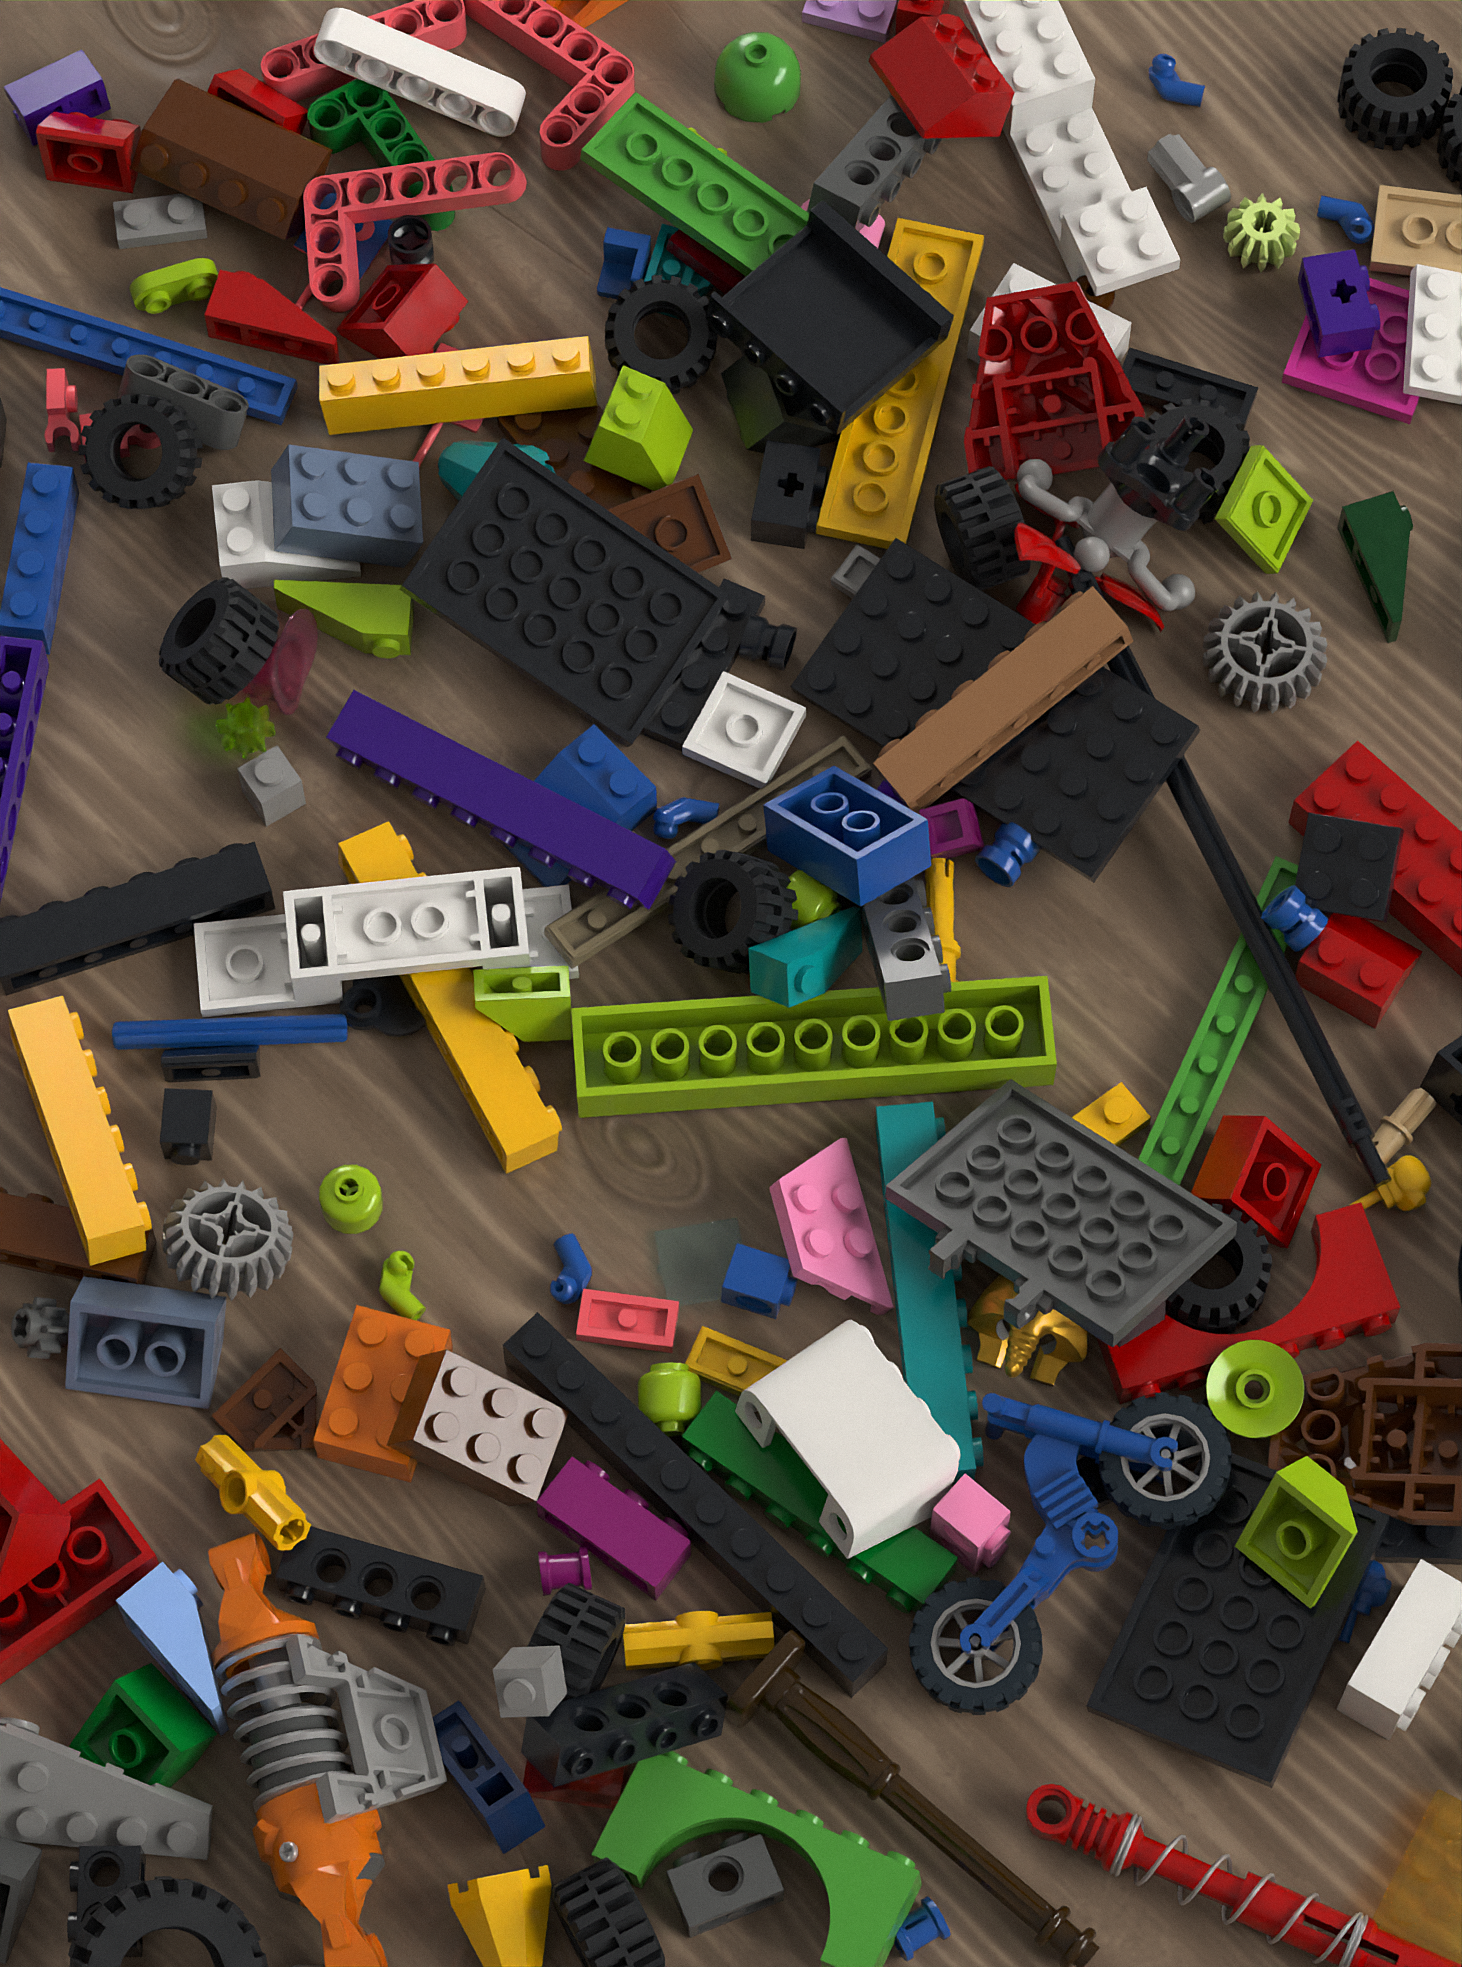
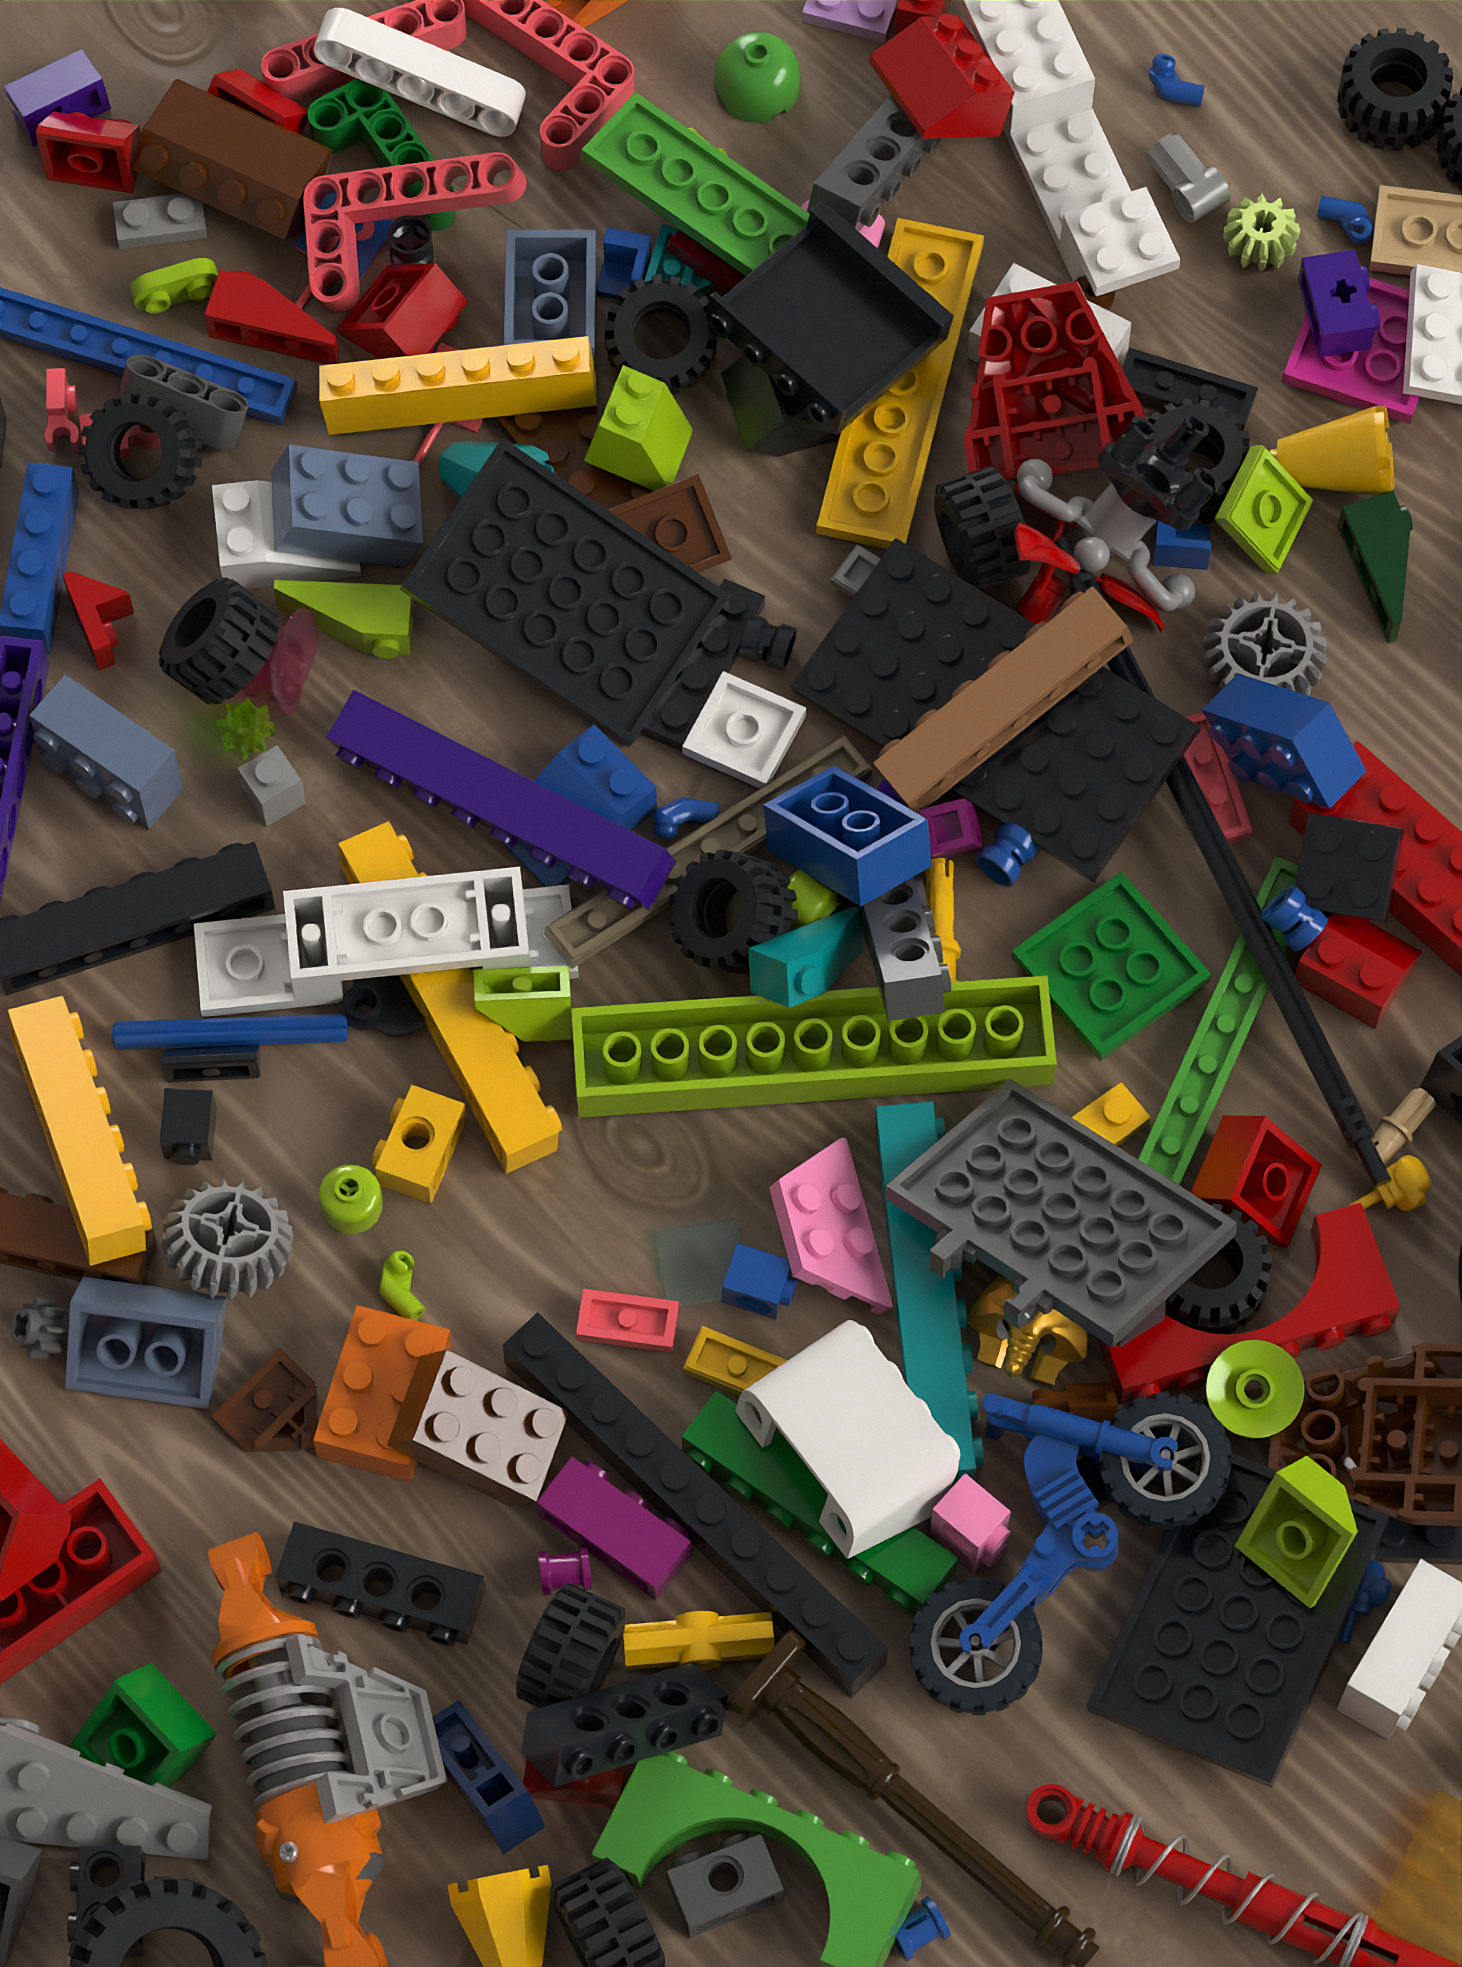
light blue slope [116,1562,229,1736] -> none
yellow piece [195,1435,311,1550] -> none
light grey brick [493,1646,567,1718] -> none
blue arm [550,1233,592,1304] -> none
lime head [638,1362,702,1436] -> none
black brick [751,440,828,549] -> none
none -> sand blue brick [29,675,184,830]
none -> red slope [62,571,134,670]
none -> yellow brick [371,1084,467,1204]
none -> sand blue brick [504,230,597,369]
none -> green plate [1011,871,1212,1061]
none -> dark orange plate [1032,1382,1118,1423]
none -> blue panel [1153,520,1211,570]
none -> coral tile [1184,712,1253,844]
none -> blue brick [1202,673,1367,809]
none -> yellow cone [1270,405,1395,496]

